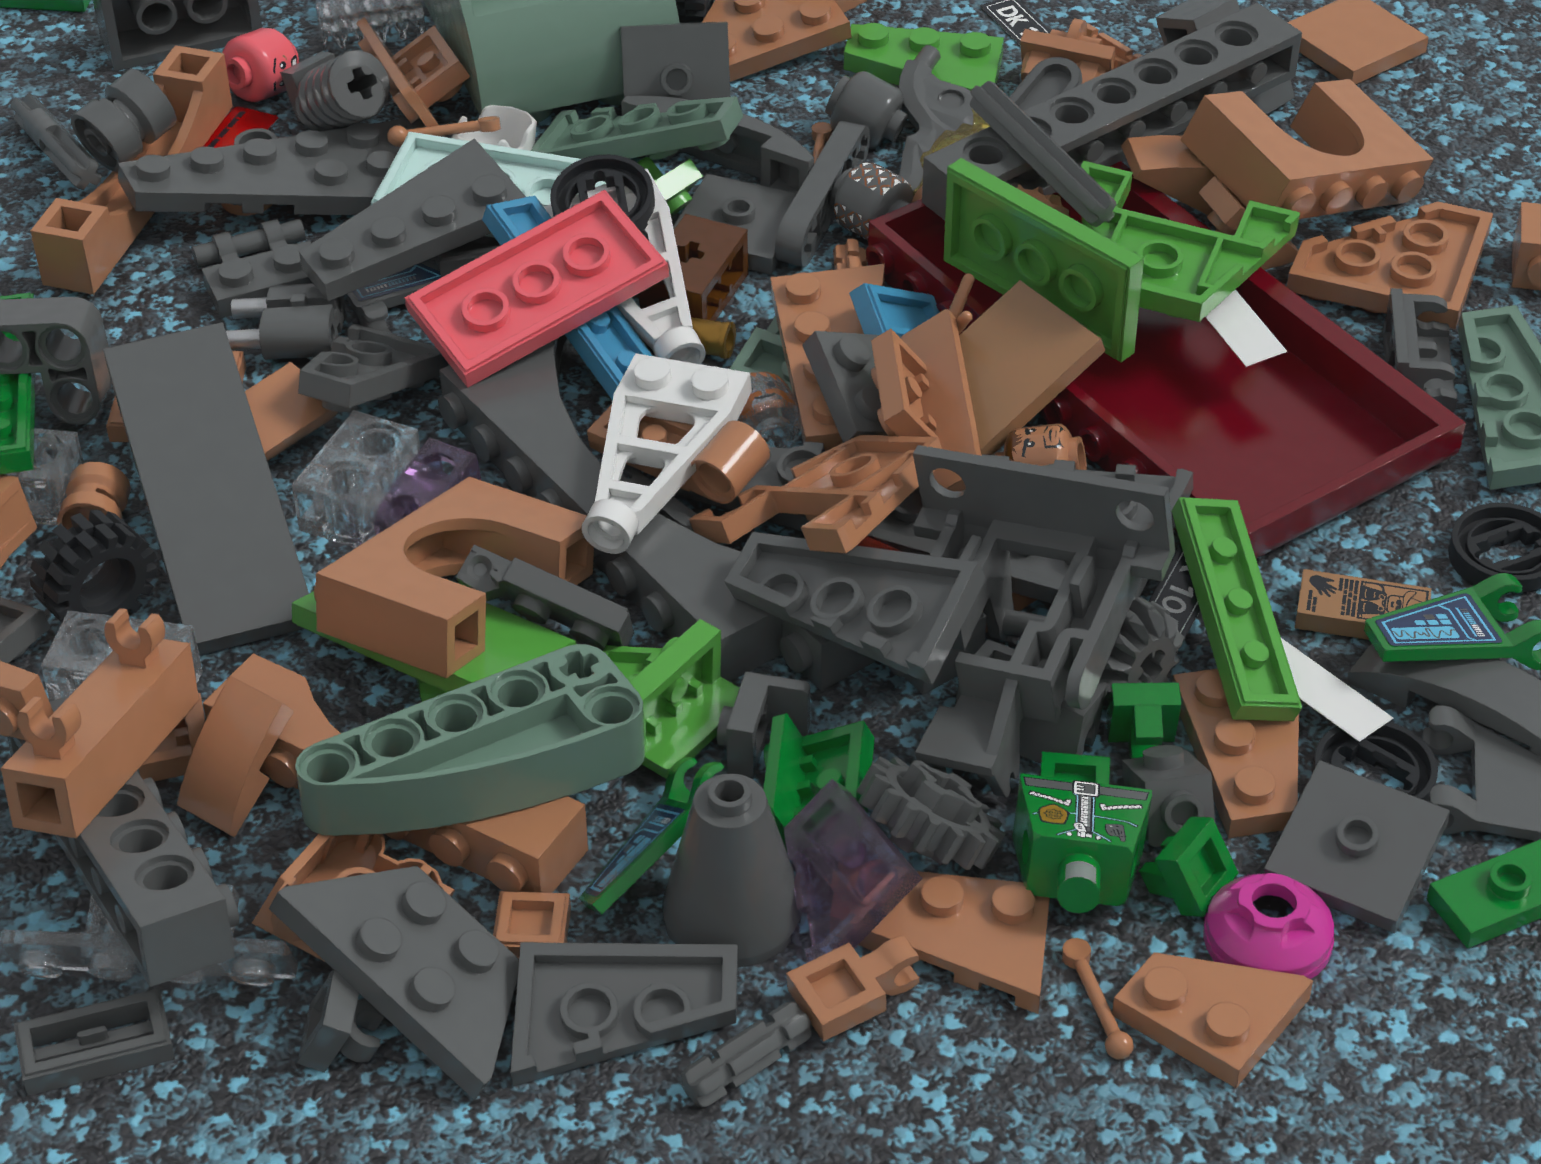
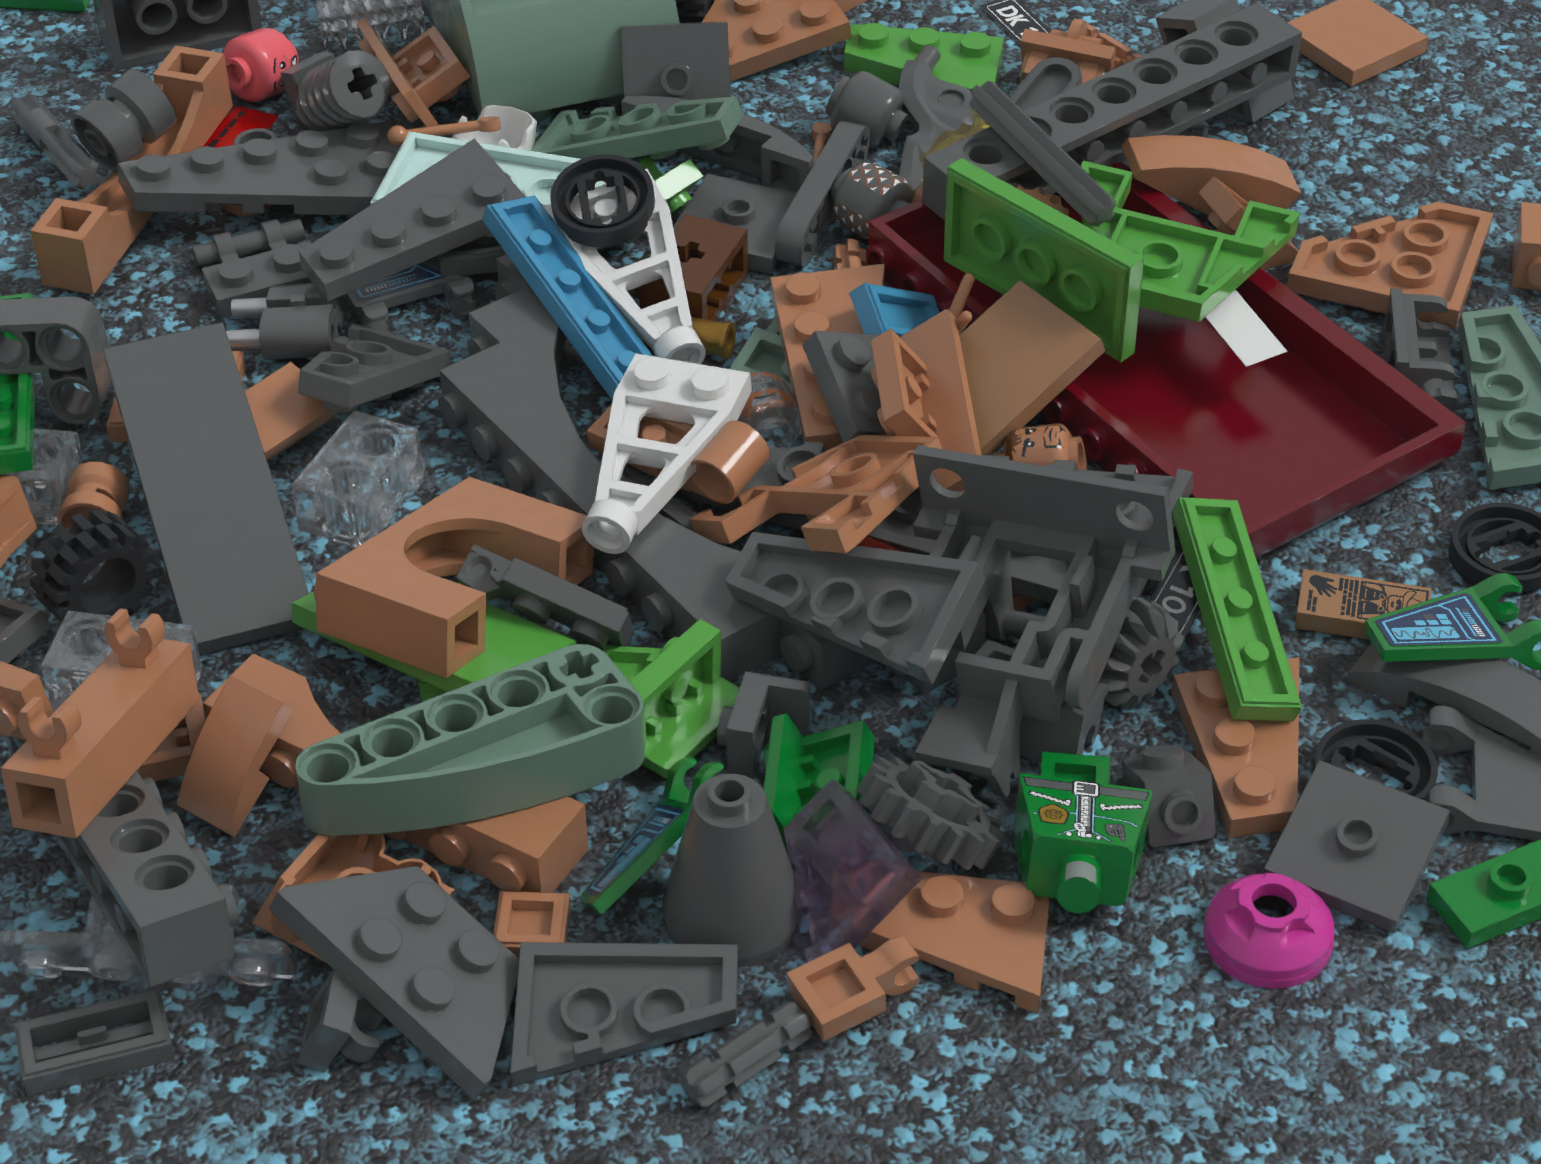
clear purple leg [374,438,482,535] -> none
coral tile [404,189,669,388] -> none
nougat hinge [1062,938,1134,1060] -> none
green tile [1106,683,1181,759] -> none
nougat wing [1112,952,1313,1088] -> none
green tile [1139,817,1239,917] -> none
nougat arch [1180,79,1434,219] -> none
white sticker [1281,638,1394,742] -> none

